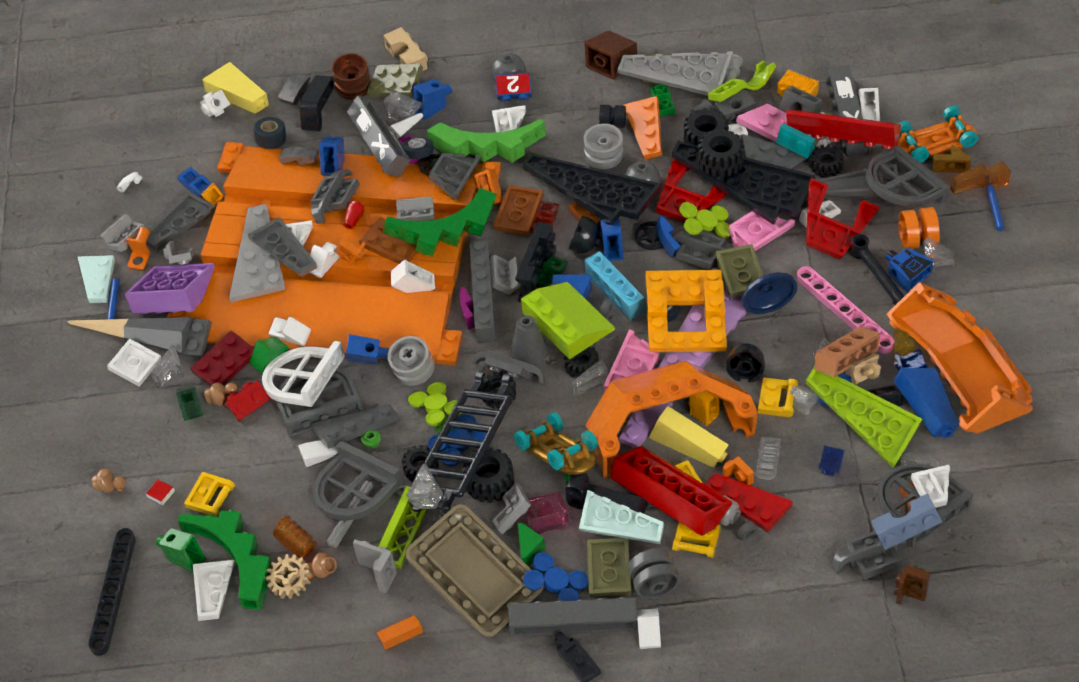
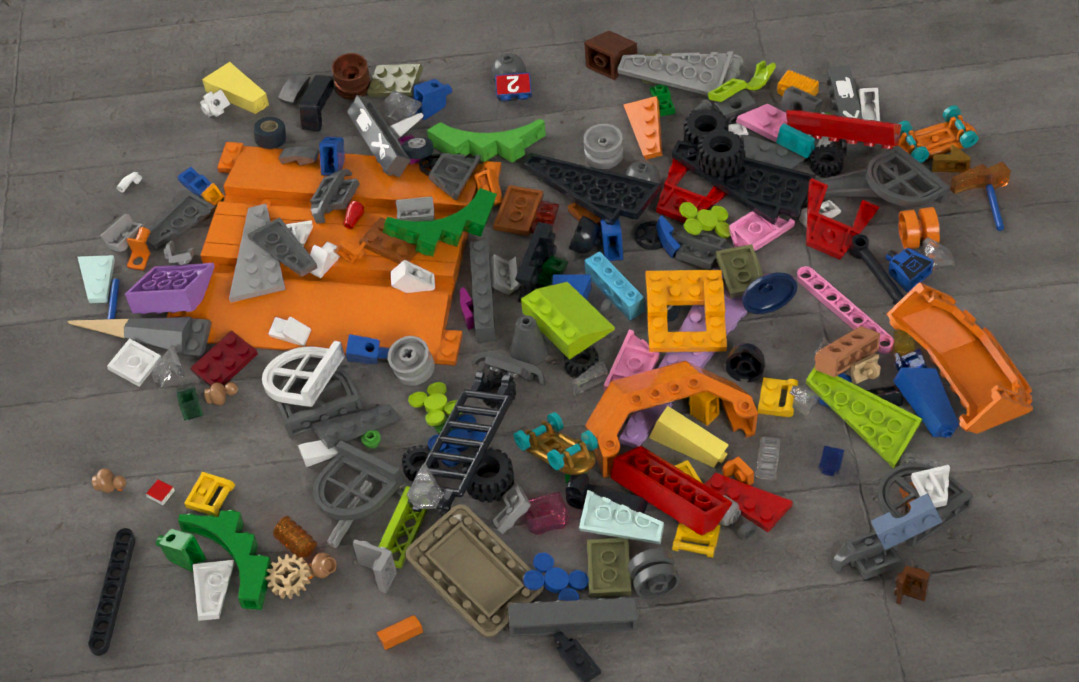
red bracket [224,380,271,422] -> none
green slope [249,337,289,375] -> none
tan arch [383,27,428,71] -> none
white wing [492,105,526,132] -> none
green slope [518,523,546,567] -> none
black wheel [599,105,626,128] -> none
white slope [637,608,661,649] -> none

